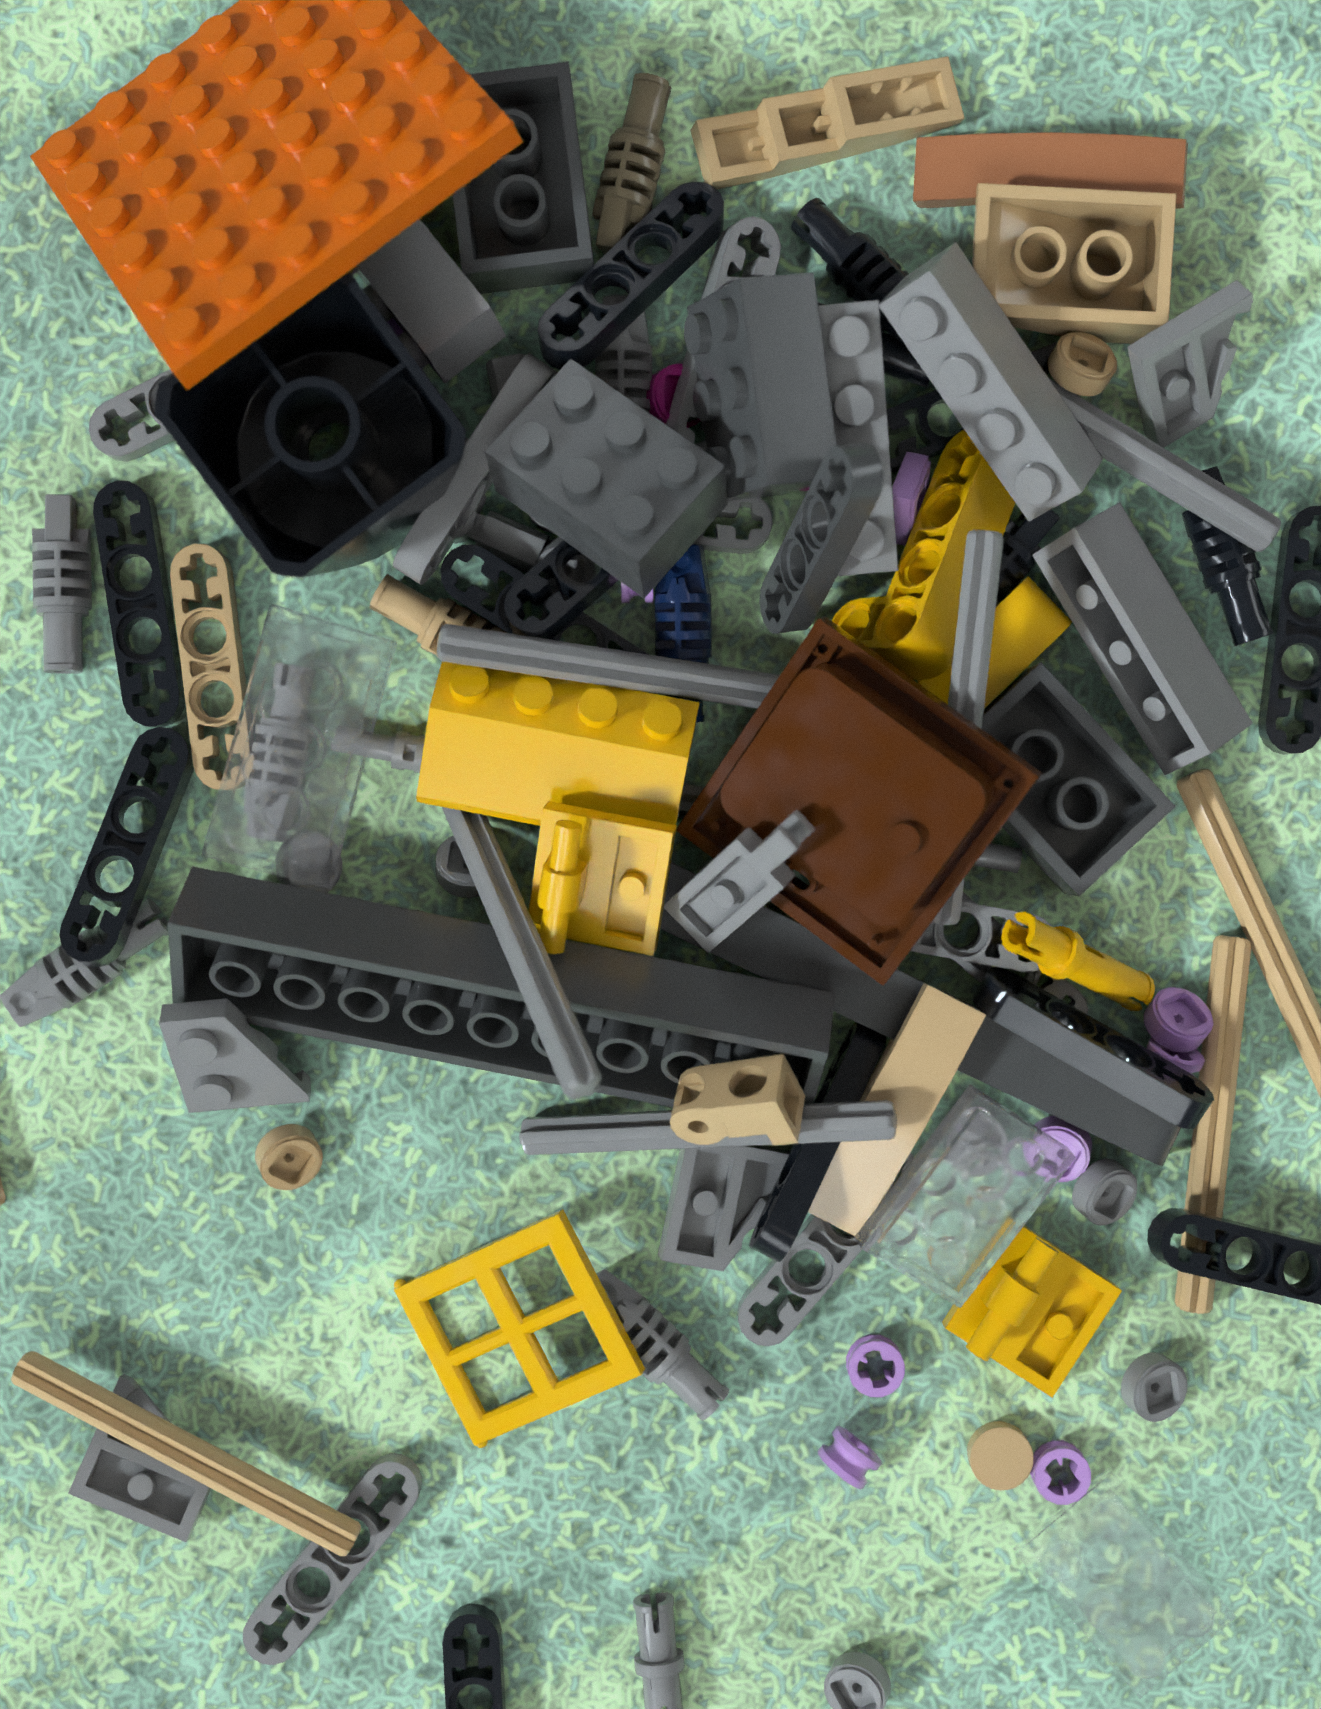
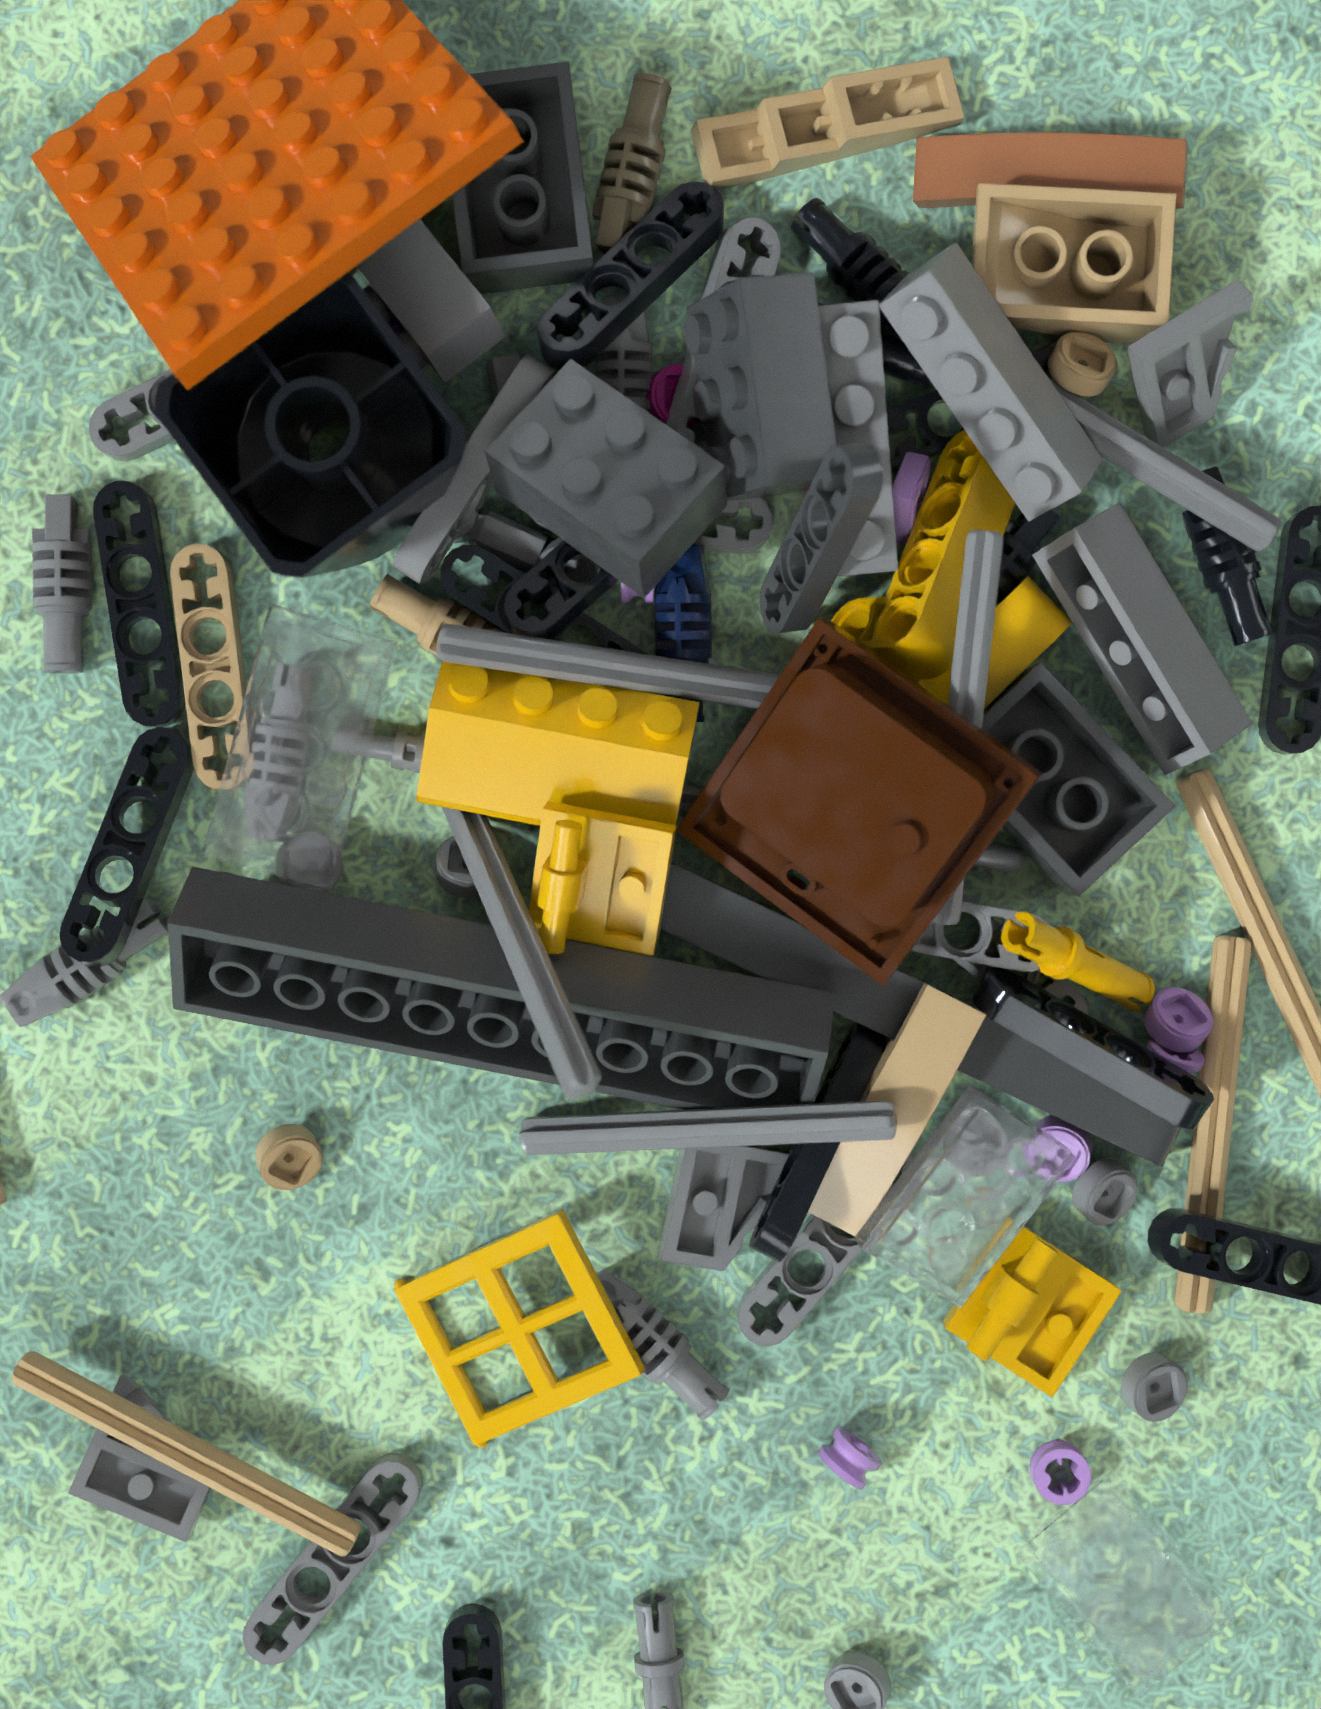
light grey wing [159,998,311,1113] -> none
light grey plate [664,809,815,953] -> none
tan leg [670,1054,805,1146] -> none
lavender bush [846,1334,905,1398] -> none
tan tile [967,1421,1034,1490] -> none

